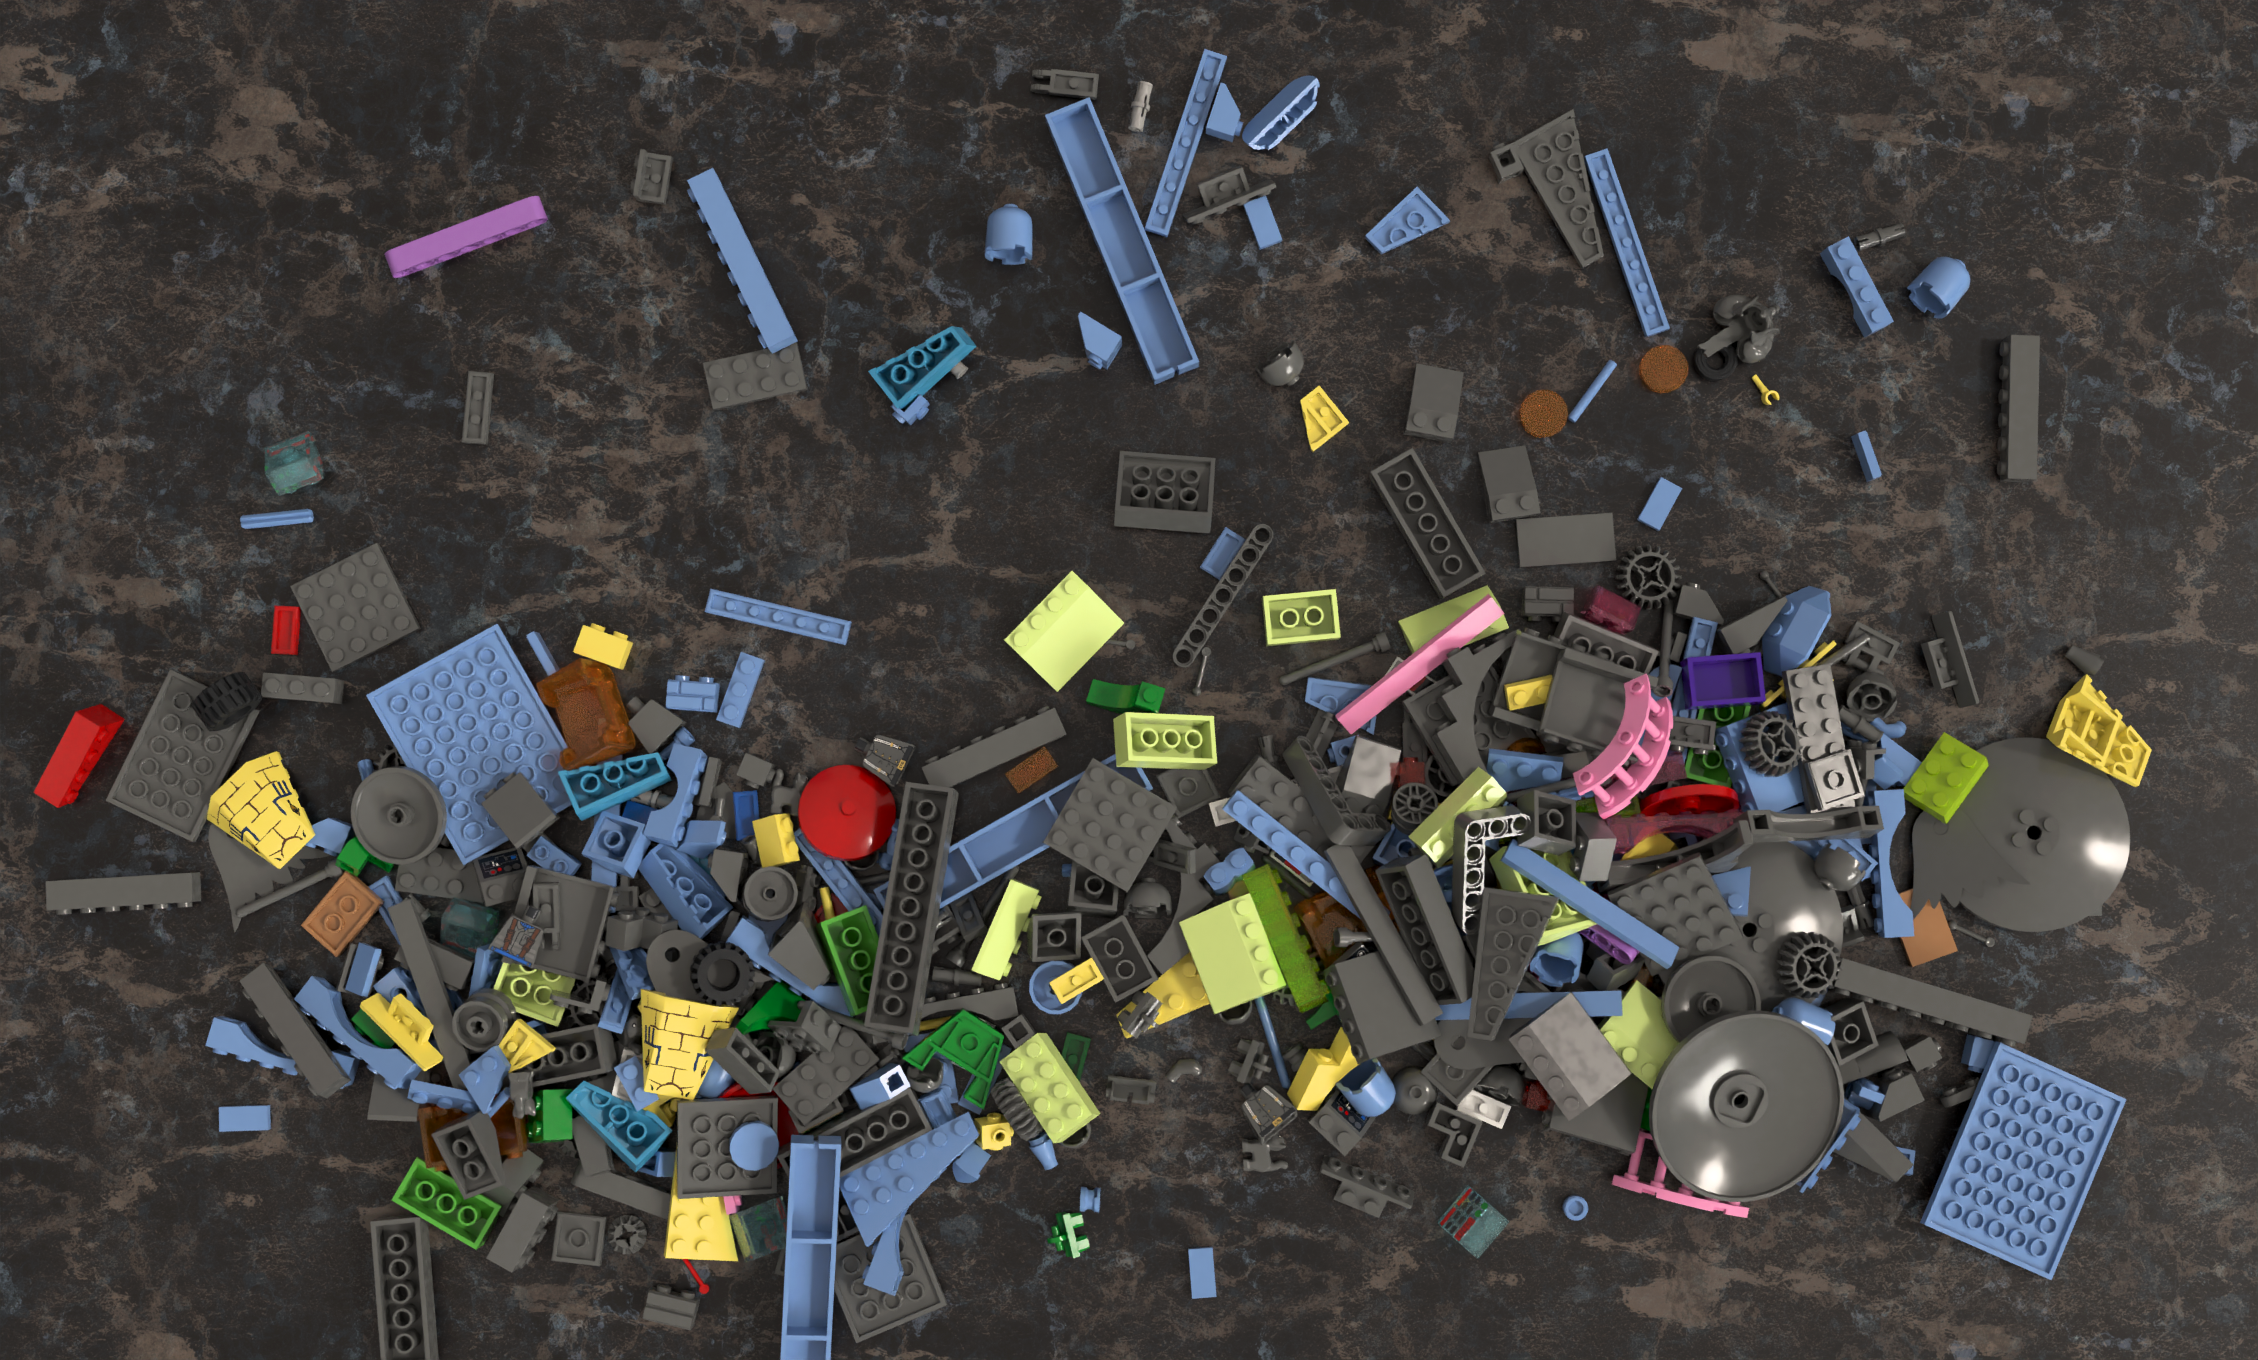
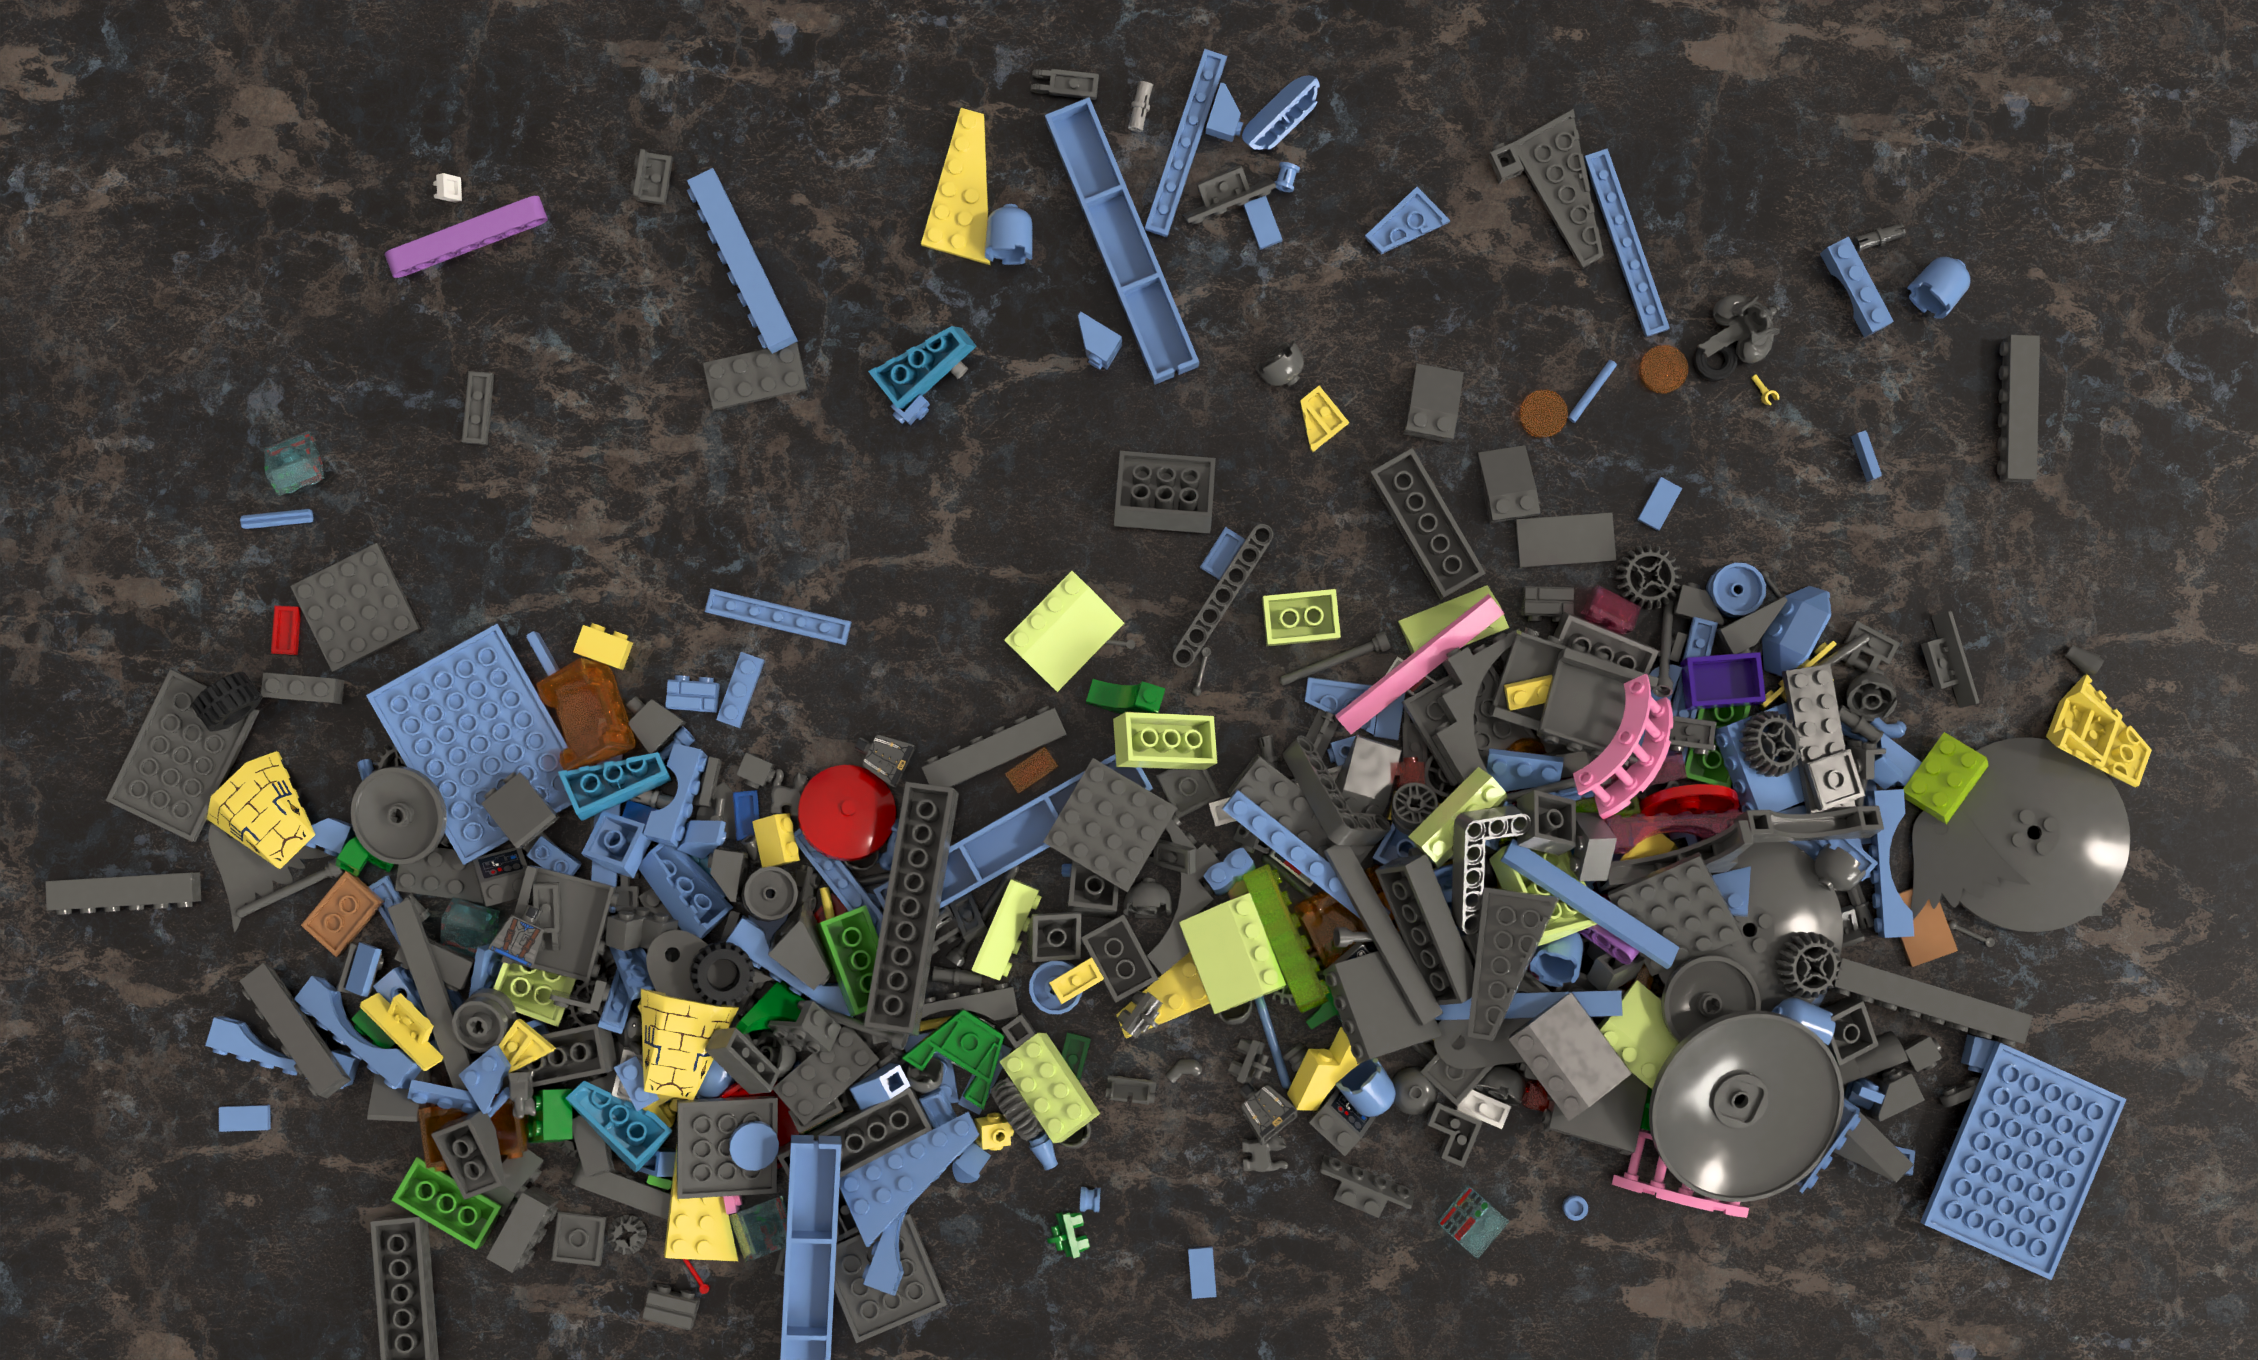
red wedge [33,704,125,808] -> none
none -> white tile [433,173,462,203]
none -> bright green tile [647,1175,673,1190]
none -> light yellow wing [921,108,990,265]
none -> medium blue bush [1274,162,1300,192]
none -> medium blue tile [1374,693,1405,740]
none -> medium blue wheel [1706,563,1766,618]

